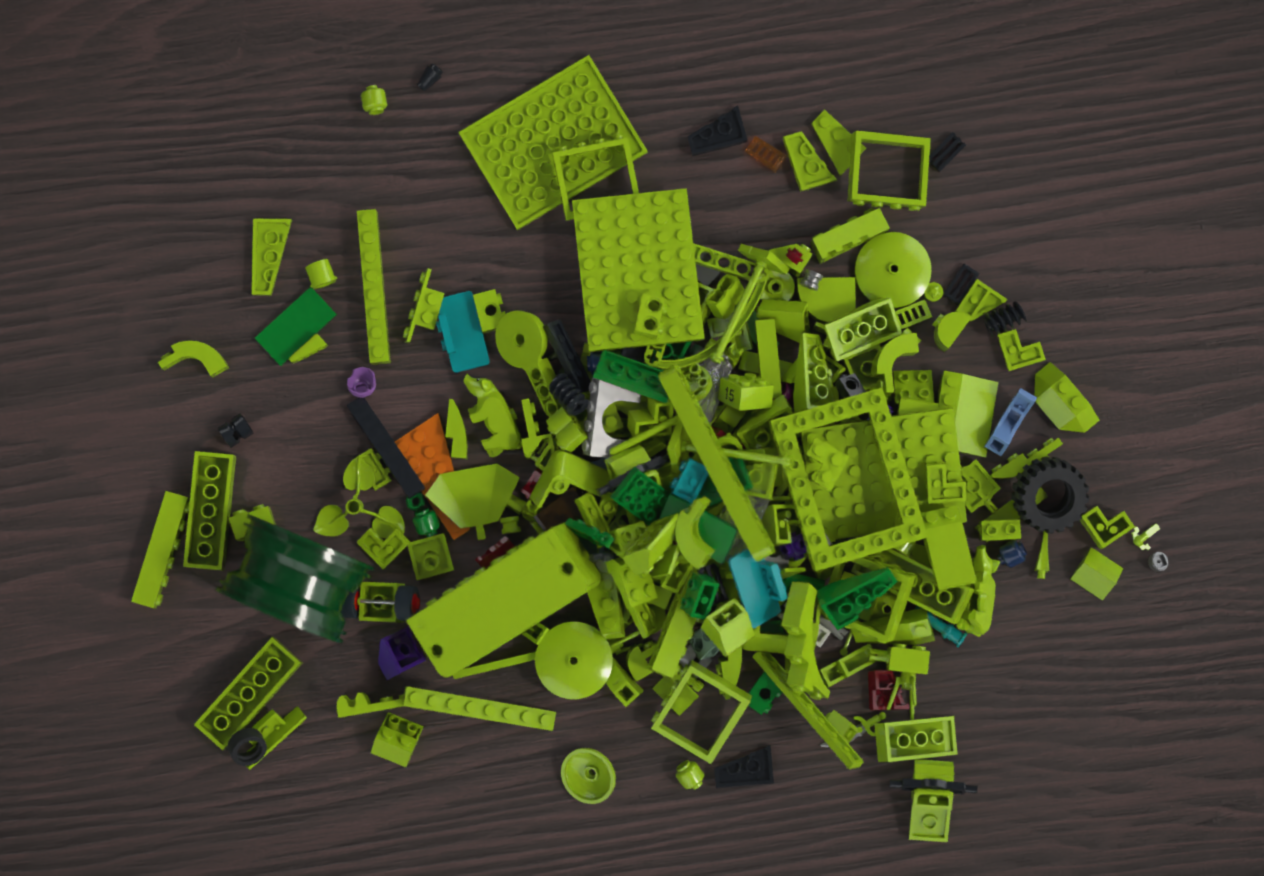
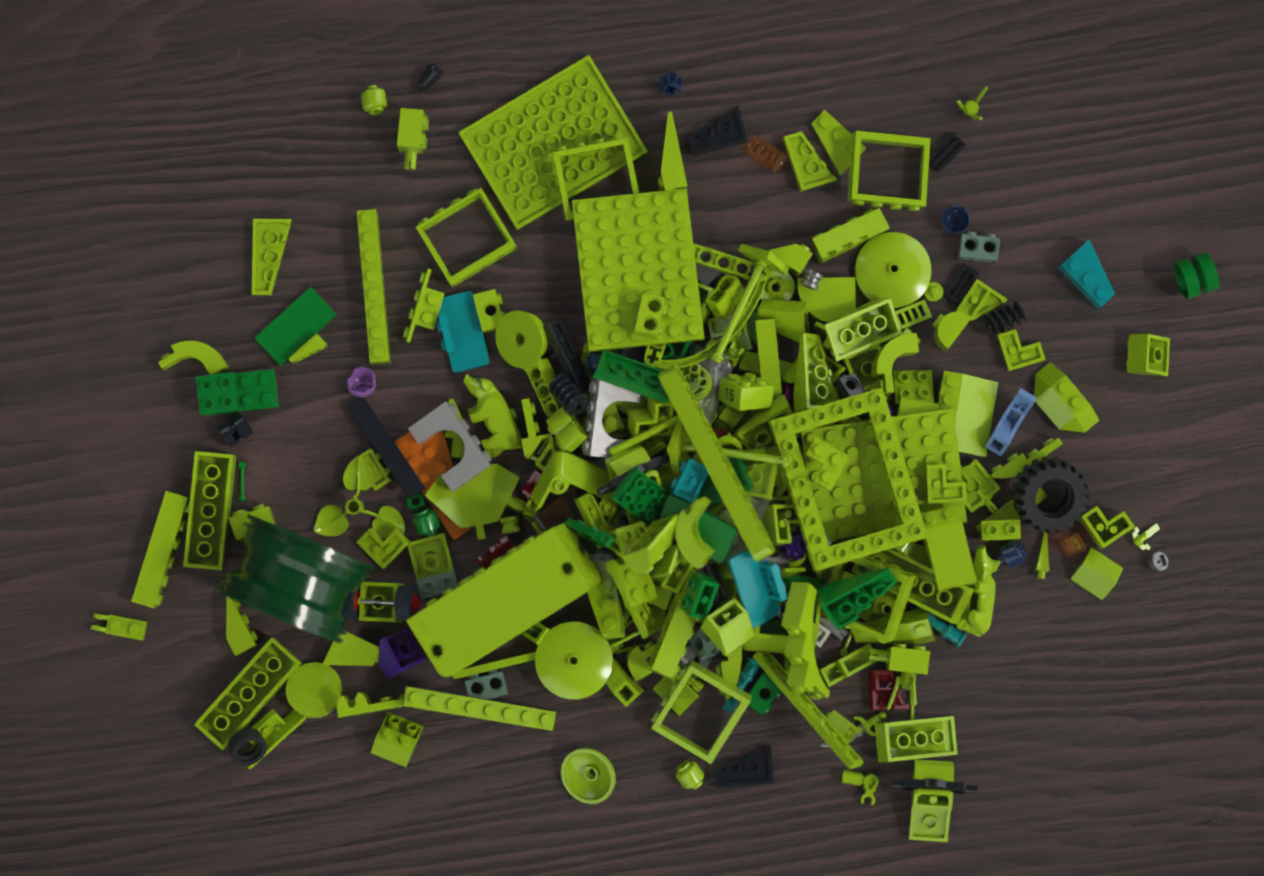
lime piece [305,259,337,289] -> none
dark red plate [786,247,803,265] -> none
none -> lime hinge [91,613,148,641]
none -> green piece [196,369,279,416]
none -> lime slope [226,596,259,656]
none -> green hinge [238,462,246,502]
none -> lime piece [286,662,343,718]
none -> lime slope [323,630,380,666]
none -> lime brick [397,108,429,170]
none -> light grey arch [408,402,492,492]
none -> lime window [416,188,517,288]
none -> sand green brick [416,570,458,599]
none -> sand green brick [465,669,509,700]
none -> lime slope [658,111,687,191]
none -> dark blue gear [659,72,683,96]
none -> teal pin [721,657,761,714]
none -> lime bar [841,770,879,805]
none -> dark blue hair [941,205,971,234]
none -> lime plant [957,87,988,120]
none -> sand green brick [958,231,1000,263]
none -> teal wedge [1058,240,1115,310]
none -> clear orange slope [1059,533,1087,557]
none -> lime slope [1126,334,1170,376]
none -> green wheel [1173,251,1219,300]

